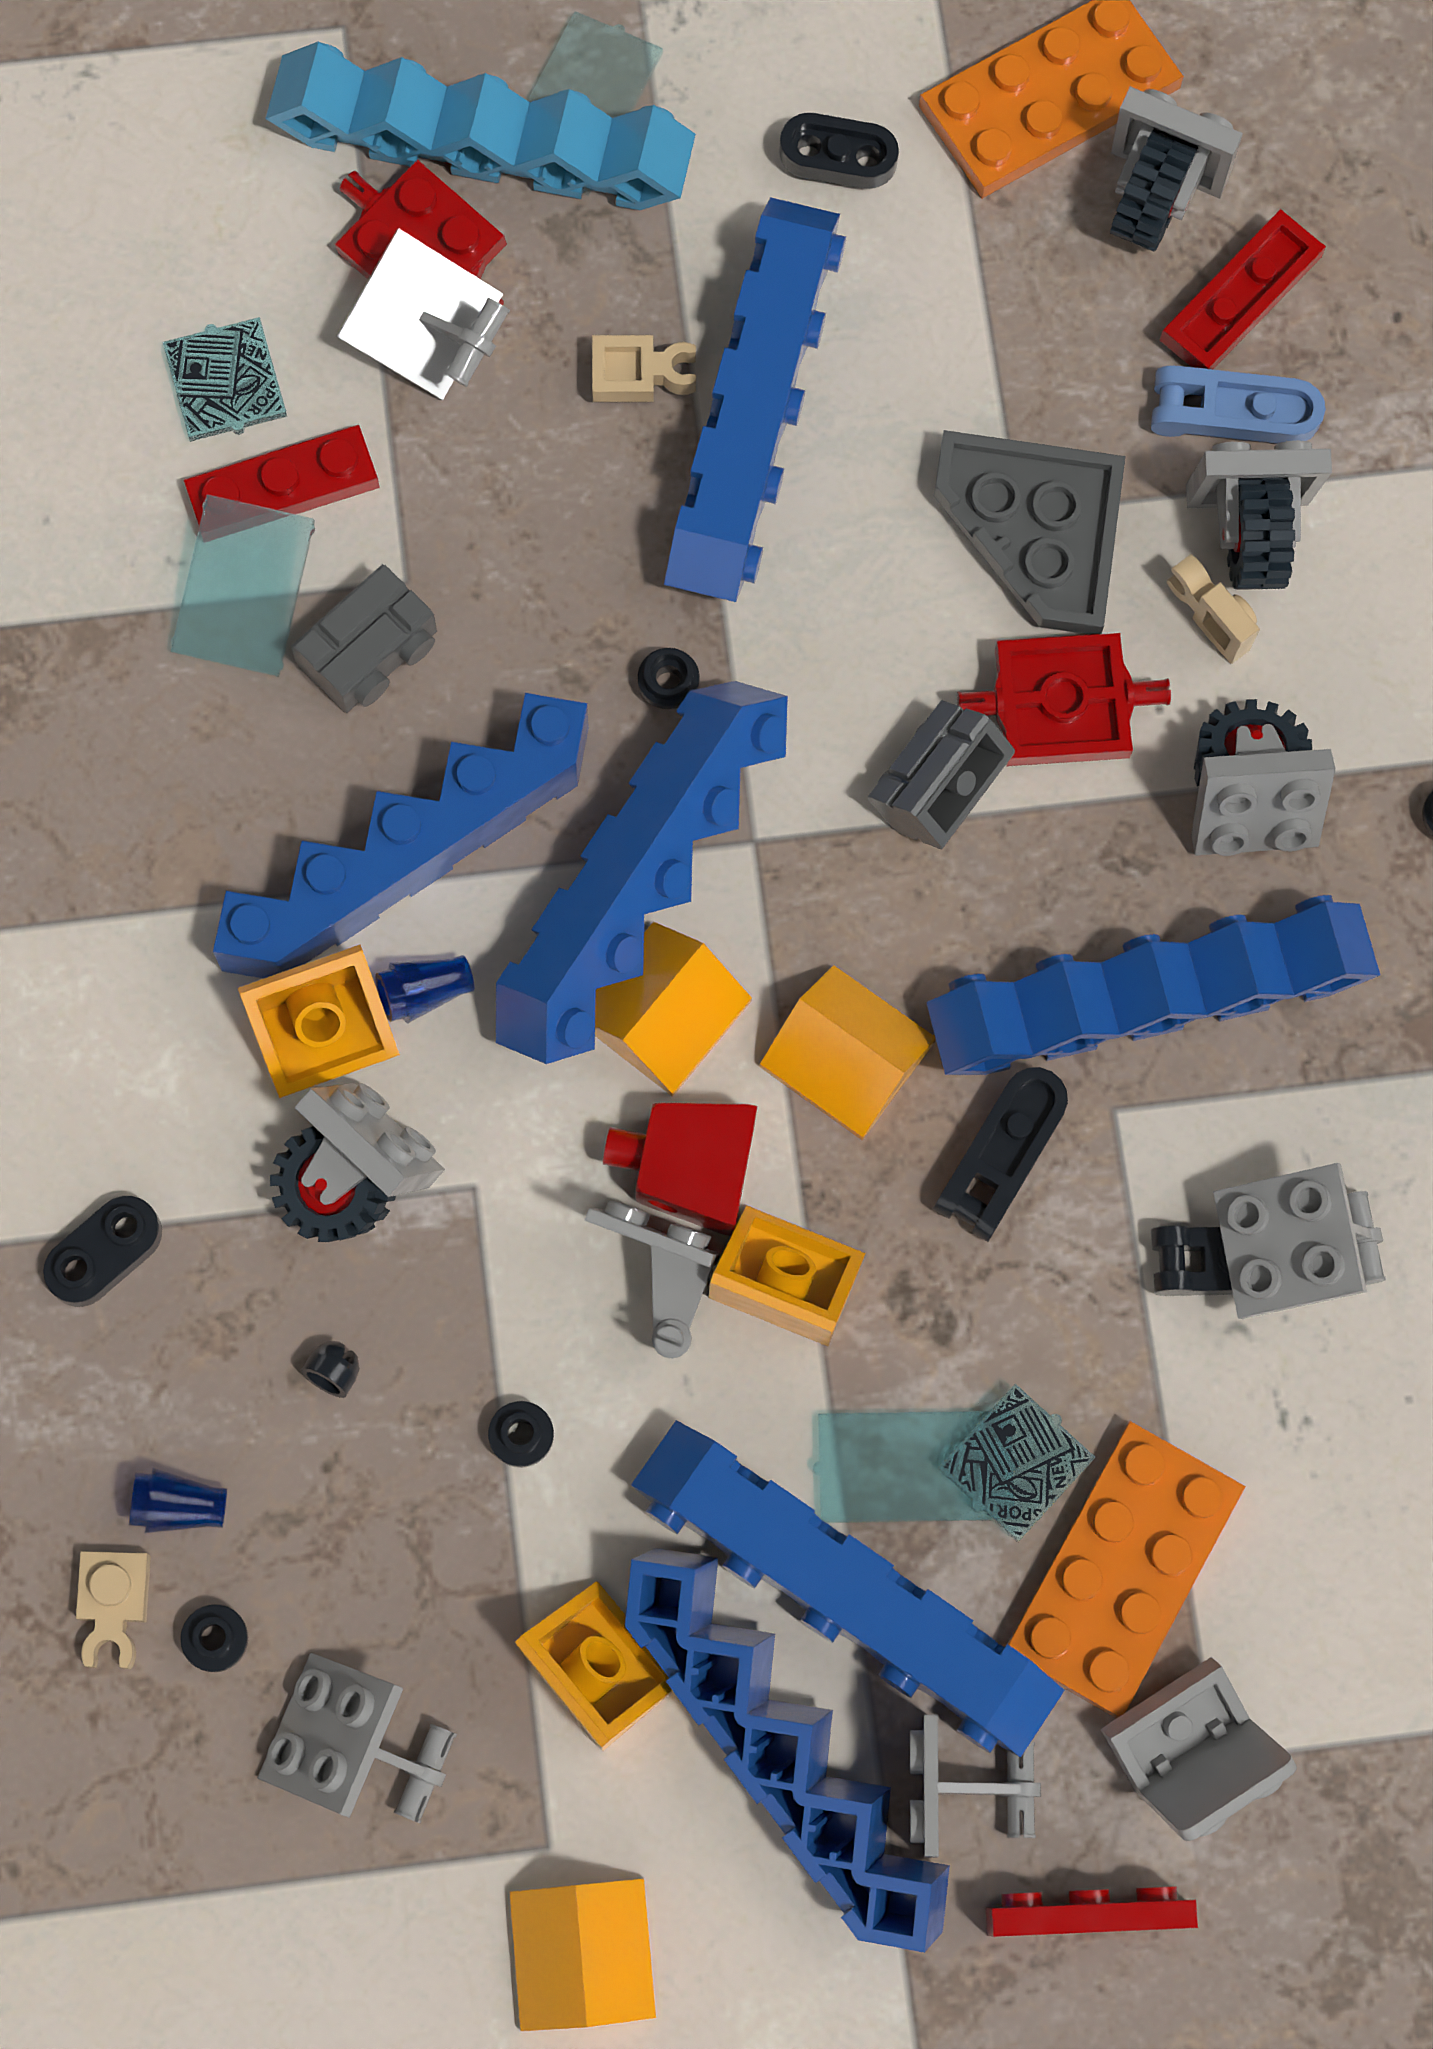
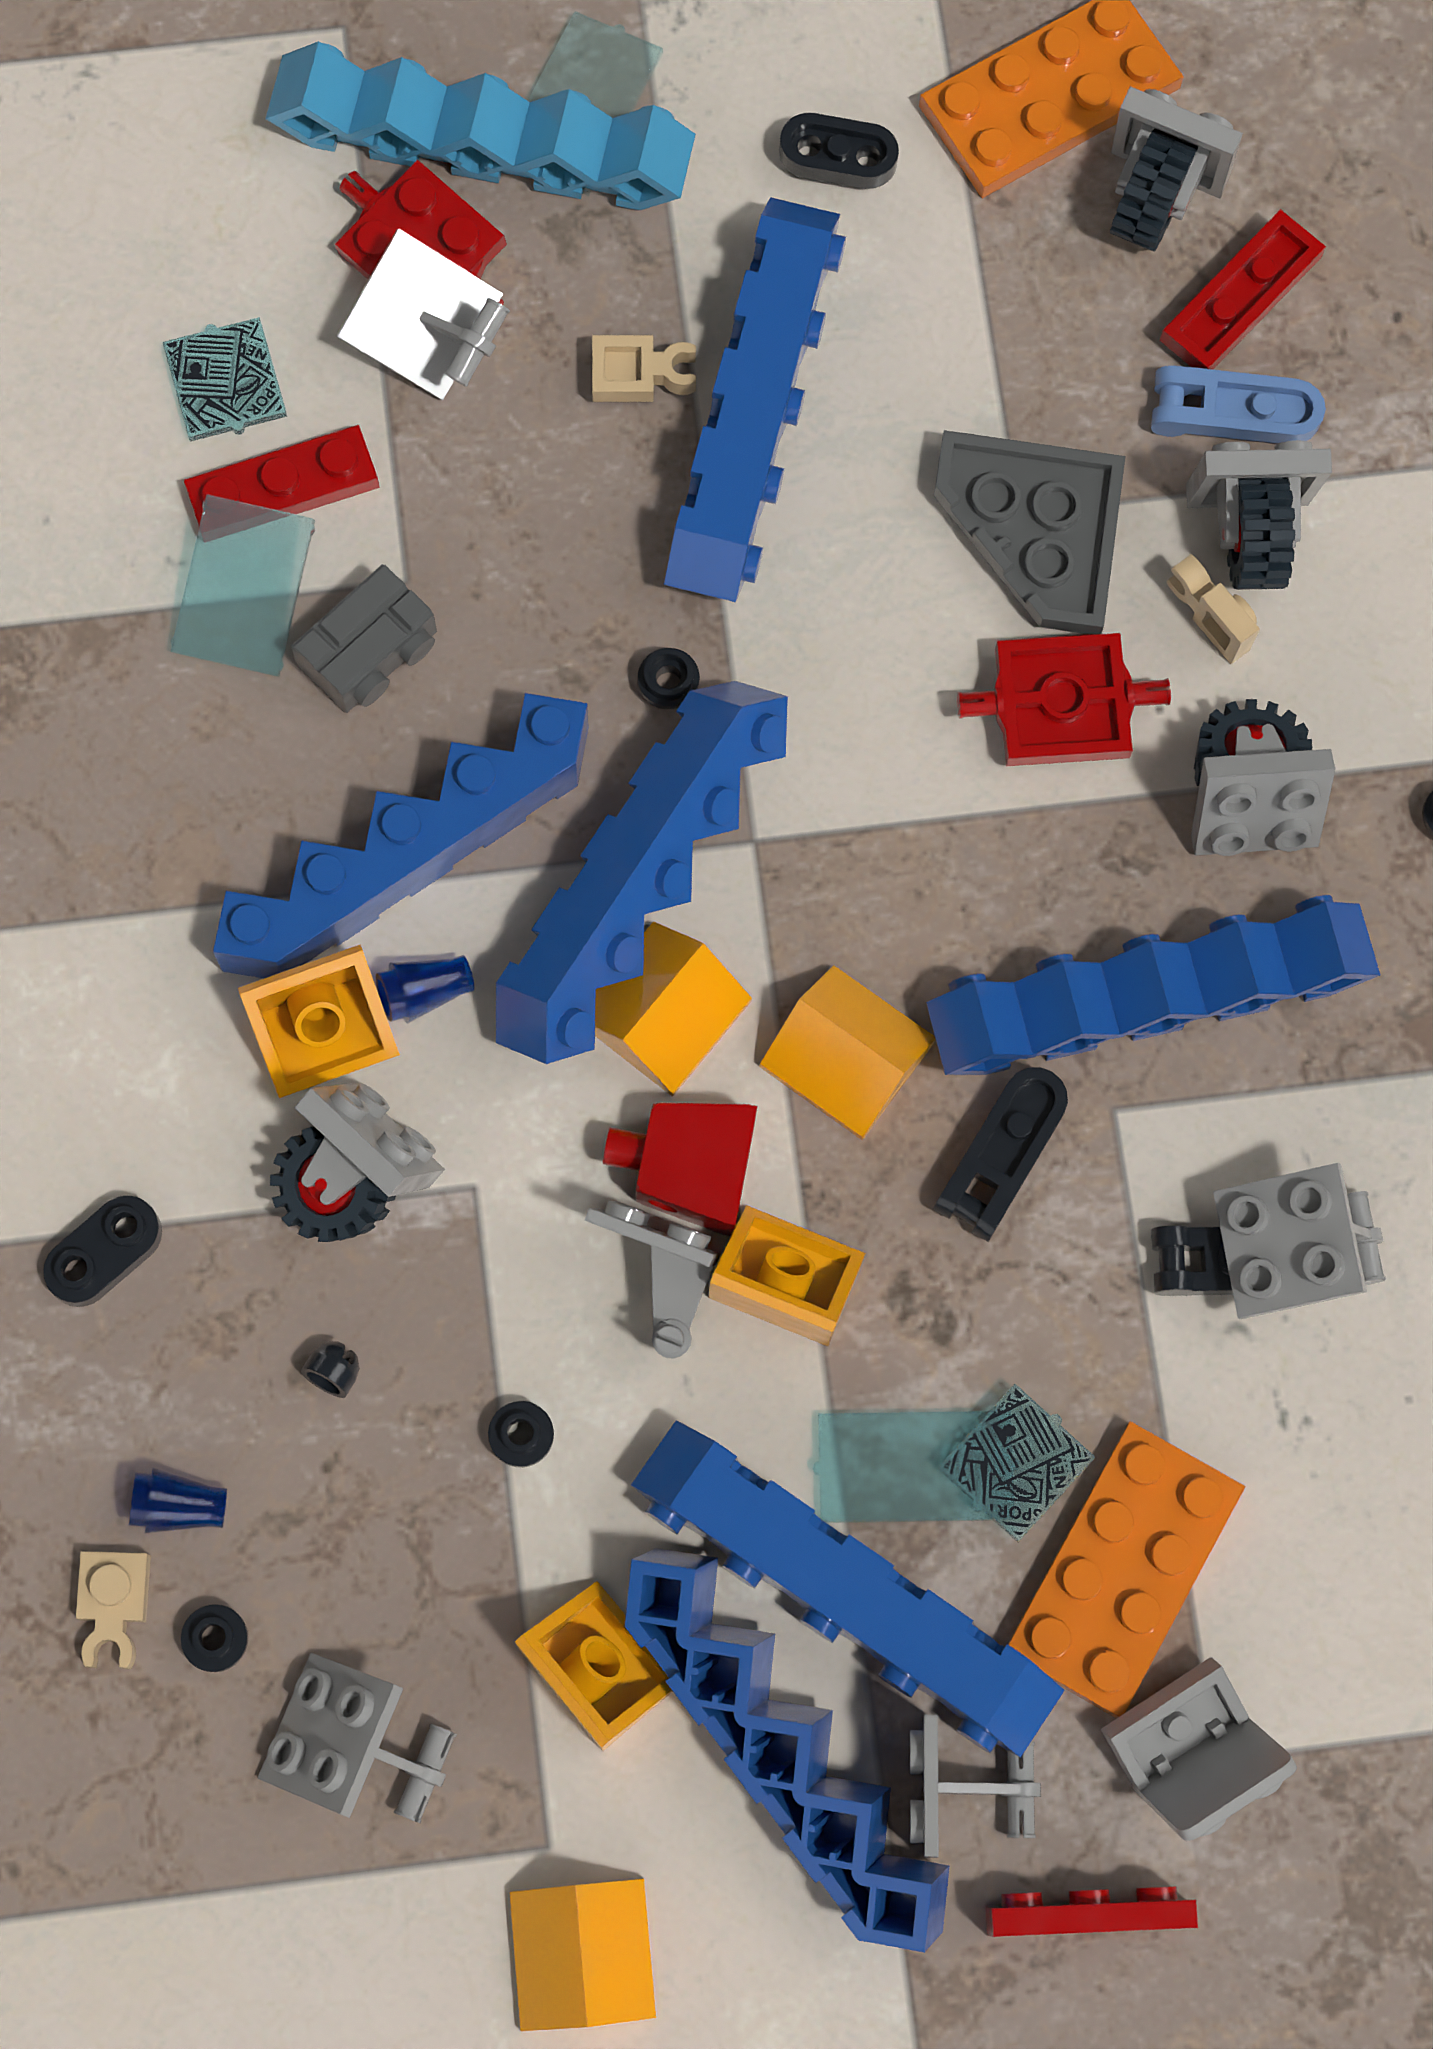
dark grey brick [868,700,1015,850] -> none

